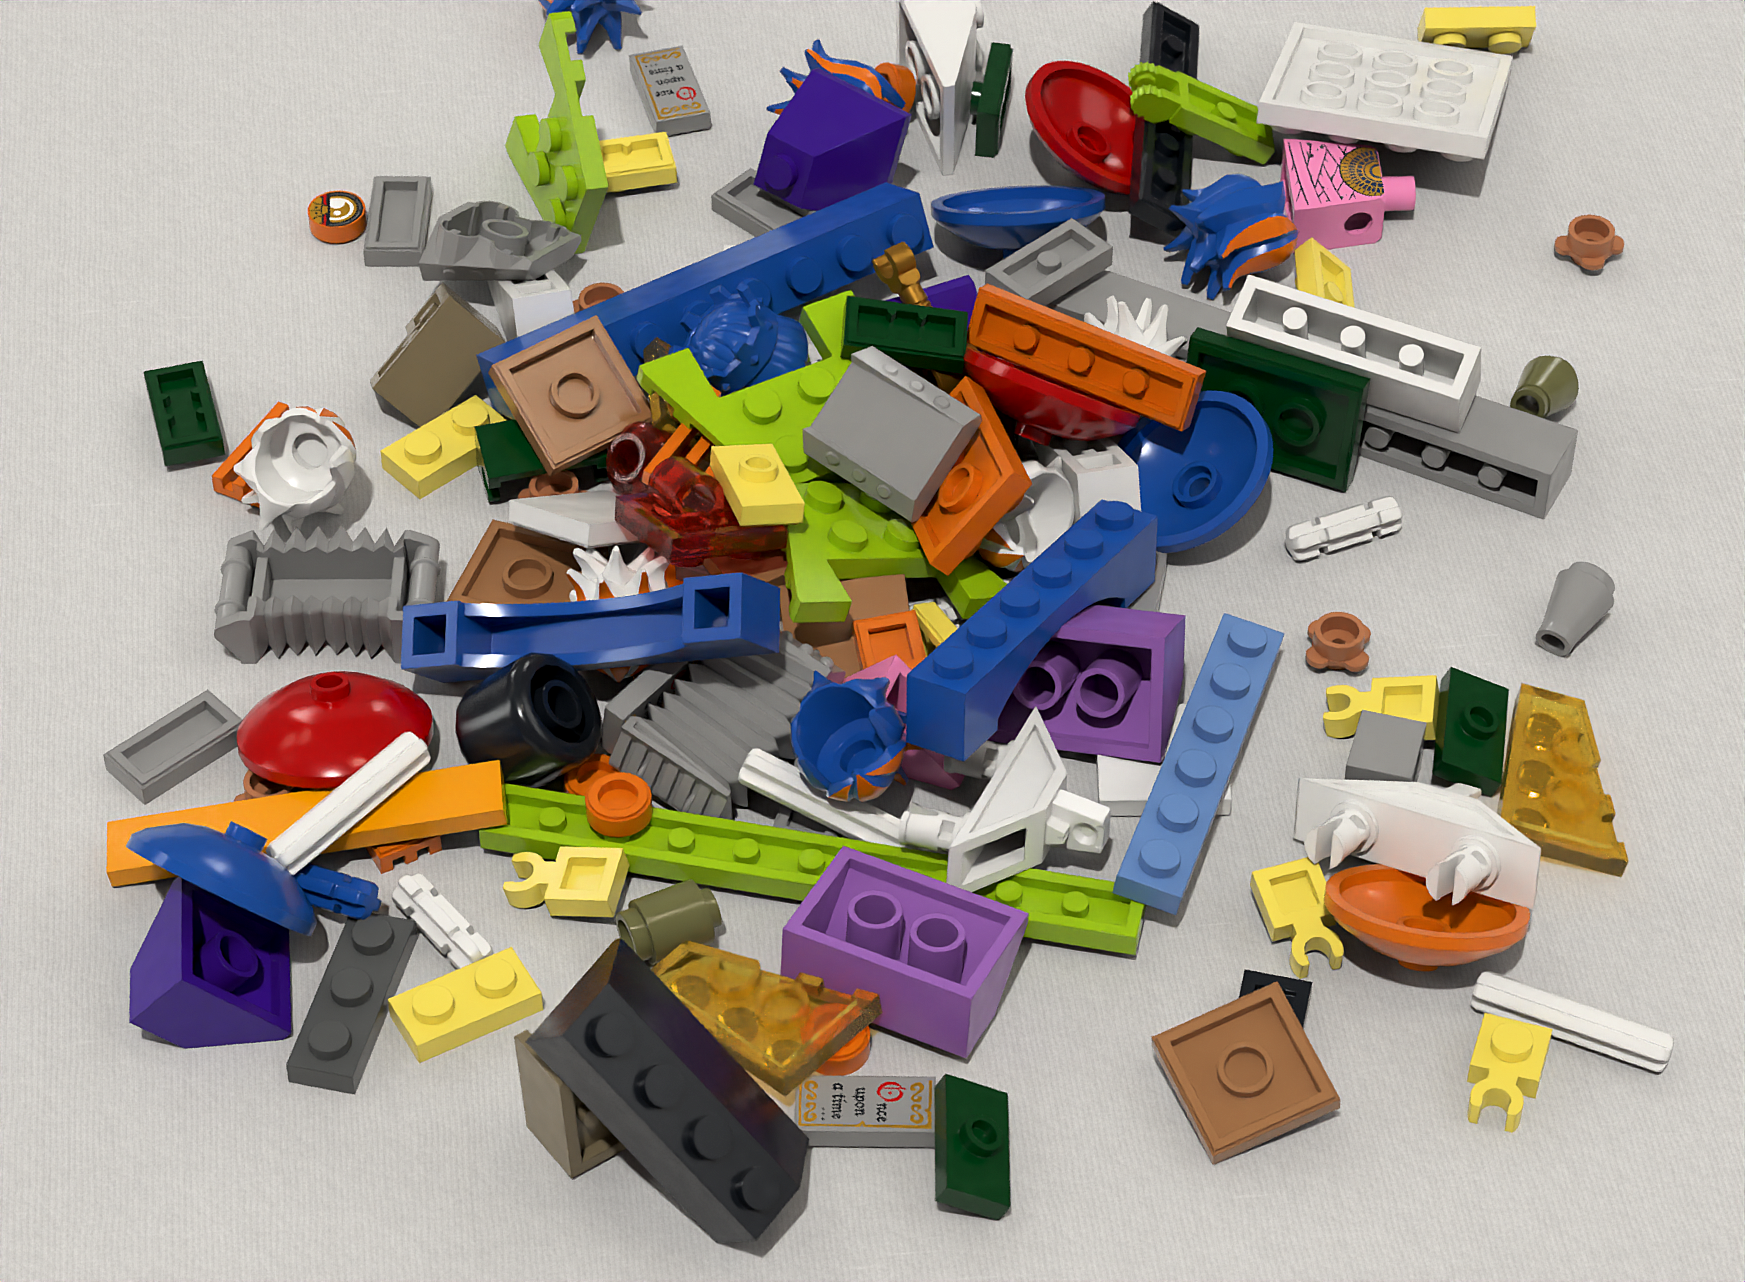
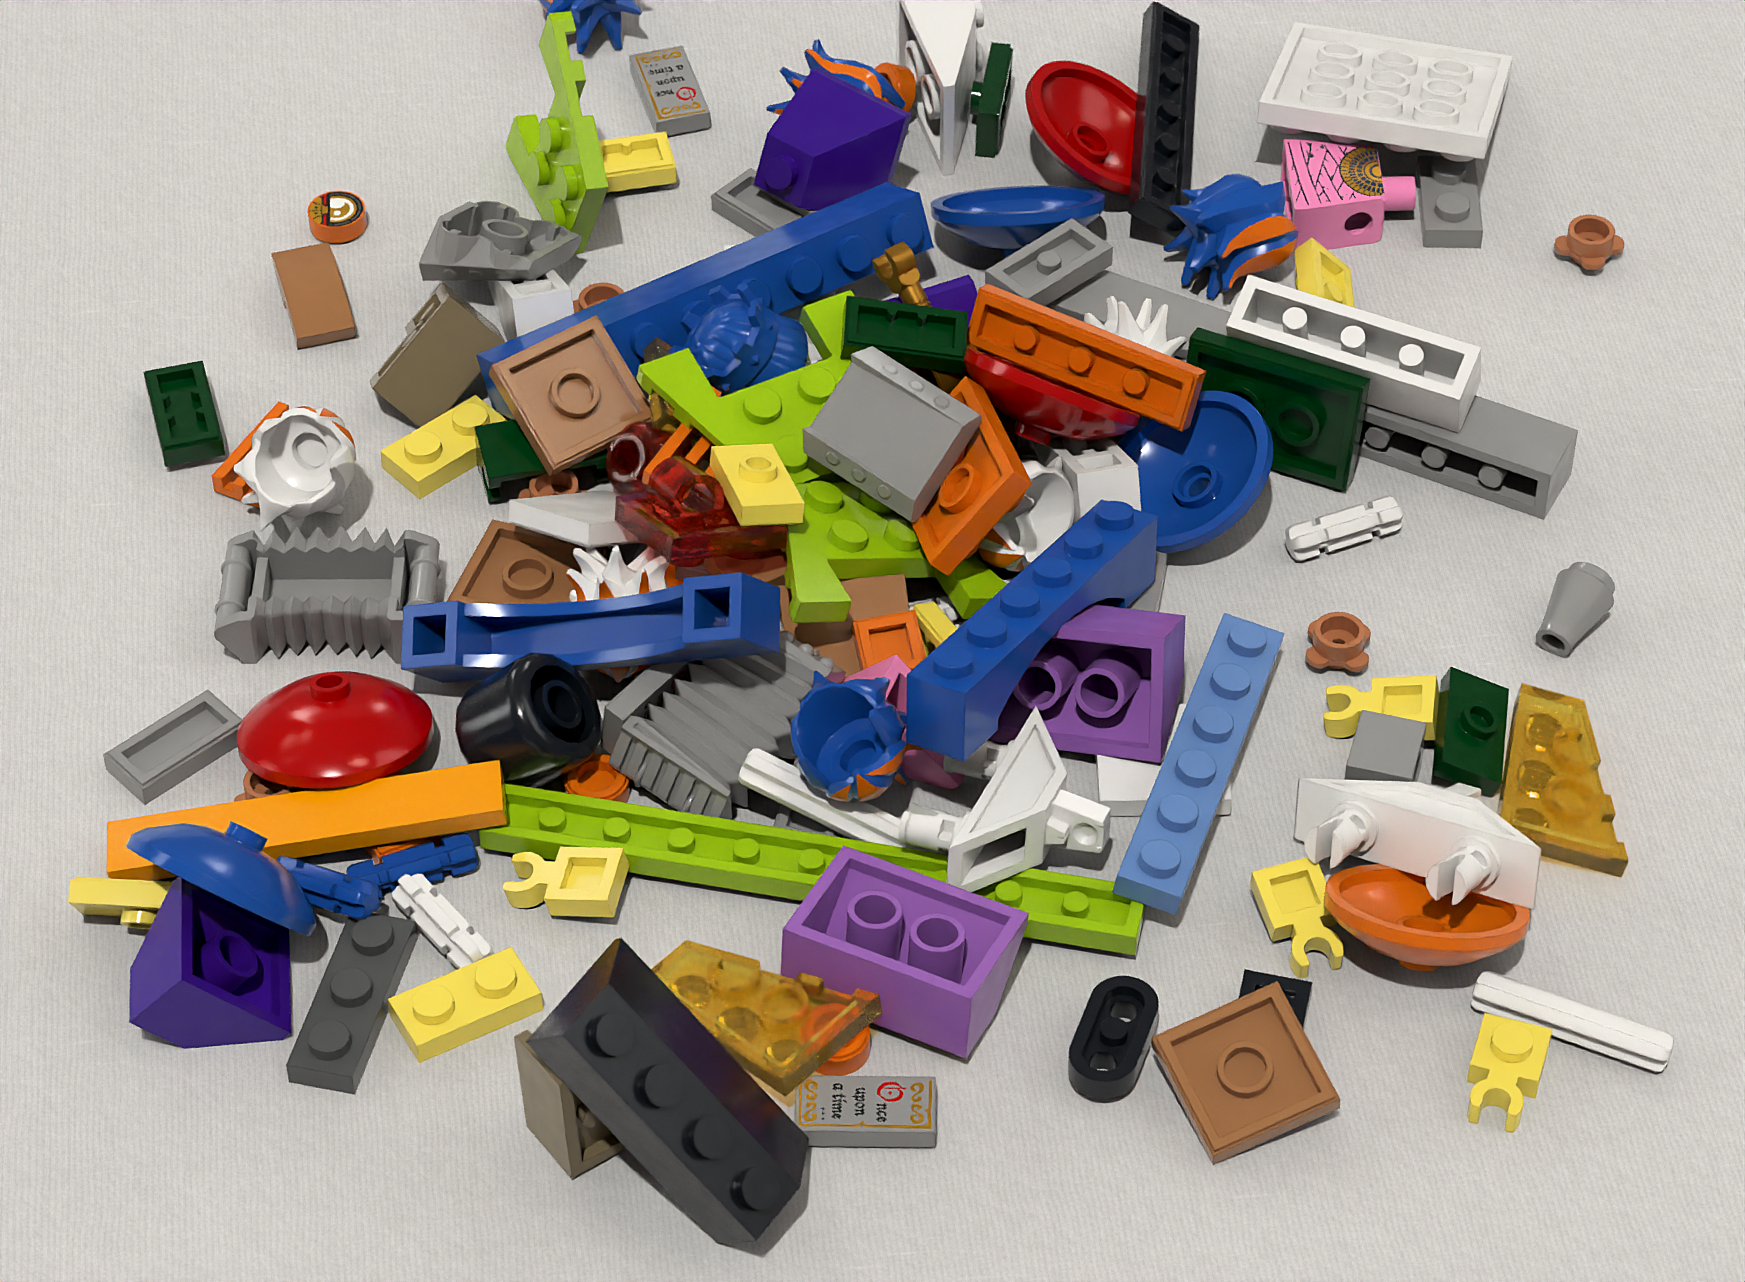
white axle [265,732,431,876] -> none
light grey tile [363,176,432,267] -> none
orange tile [585,772,652,837] -> none
olive brick [616,879,722,965] -> none
dark green plate [934,1074,1010,1221] -> none
lime hinge [1128,61,1275,164] -> none
light yellow plate [1417,6,1536,54] -> none
olive cone [1510,355,1579,418] -> none
none -> light yellow plate [68,877,172,929]
none -> medium nougat slope [271,242,355,350]
none -> blue axle [346,832,478,898]
none -> black plate [1068,976,1159,1099]
none -> light grey plate [1416,155,1483,248]

